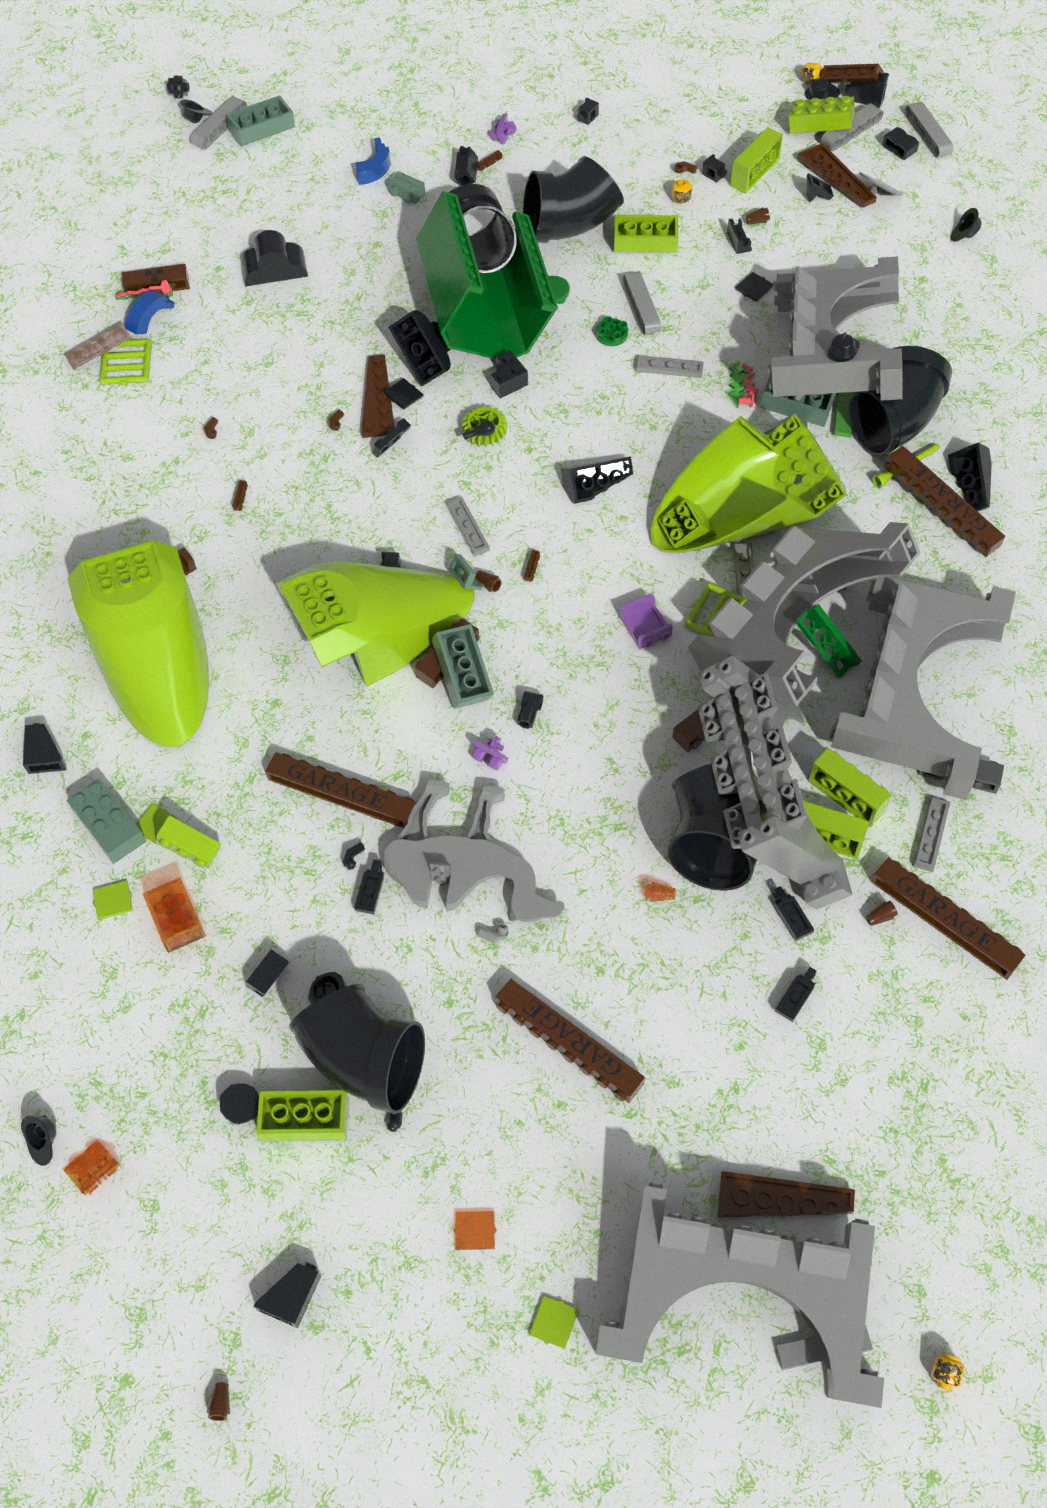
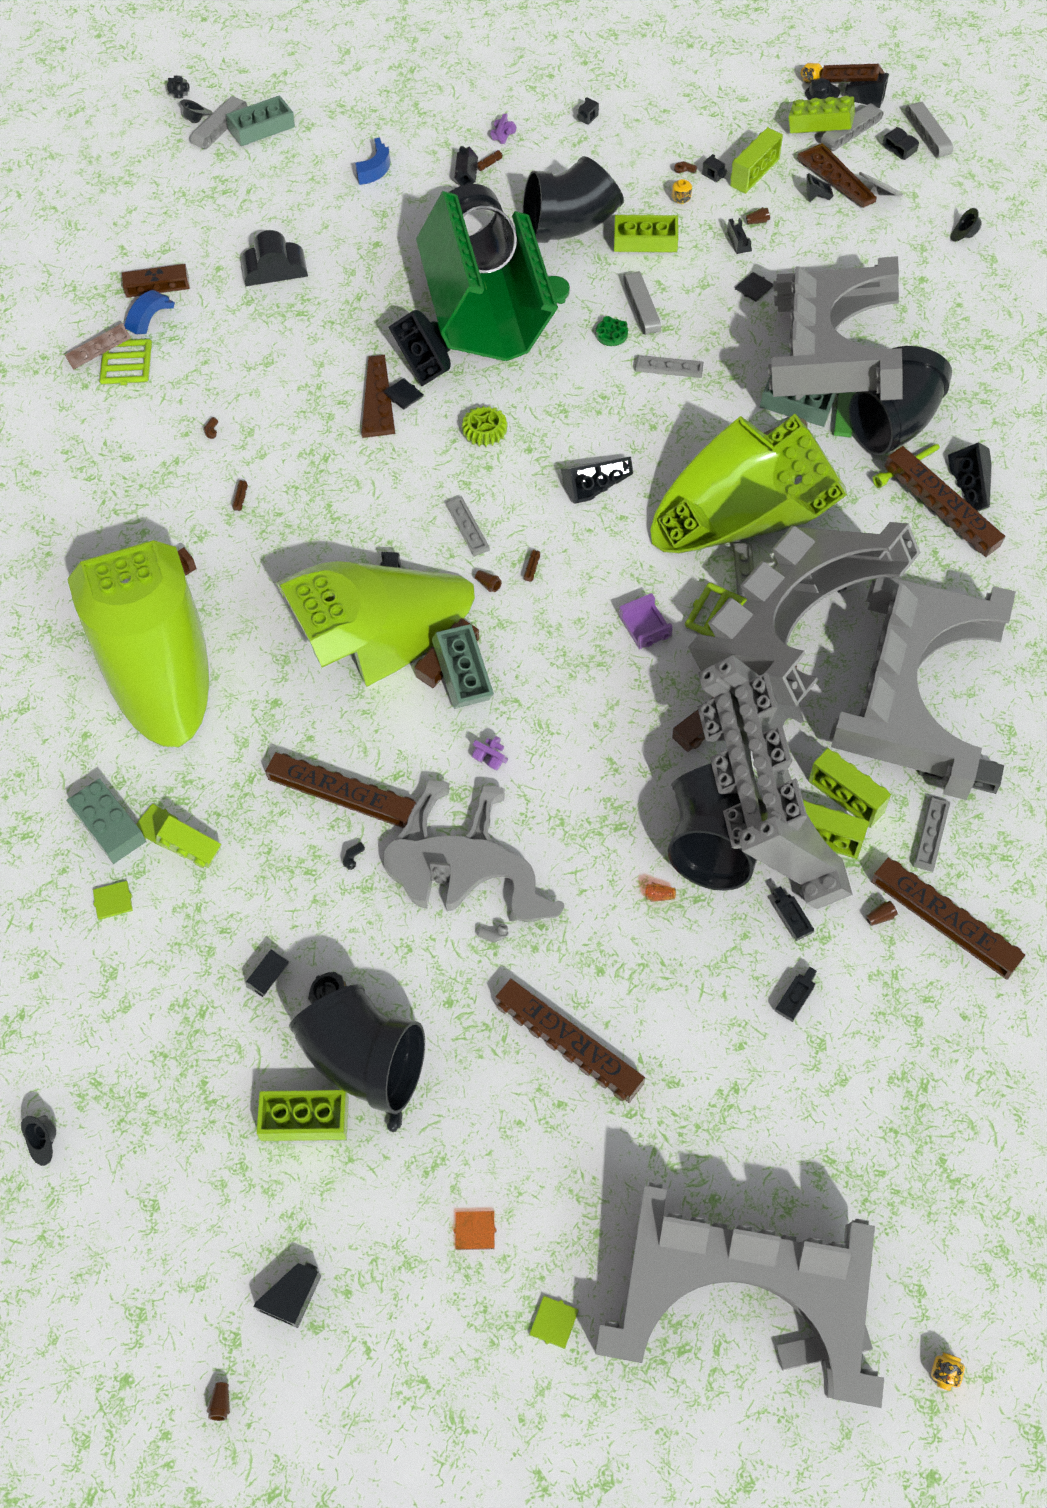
black slope [23,723,67,774] -> none
clear orange hinge [63,1139,120,1196] -> none
coral piece [116,280,173,300] -> none
clear orange brick [142,877,206,953] -> none
black hat [220,1083,259,1125] -> none
reddish brown arm [328,409,344,431] -> none
black hinge [354,859,384,915] -> none
black hinge [373,418,411,457] -> none
sand green brick [389,171,425,204] -> none
sand green panel [449,554,483,590] -> none
black piece [462,420,495,440] -> none
black brick [490,350,528,399] -> none
black piece [517,691,544,729] -> none
reddish brown wing [717,1171,855,1217] -> none
piece [728,362,759,408] -> none
green fence [794,604,862,678] -> none
black piece [828,332,860,362] -> none

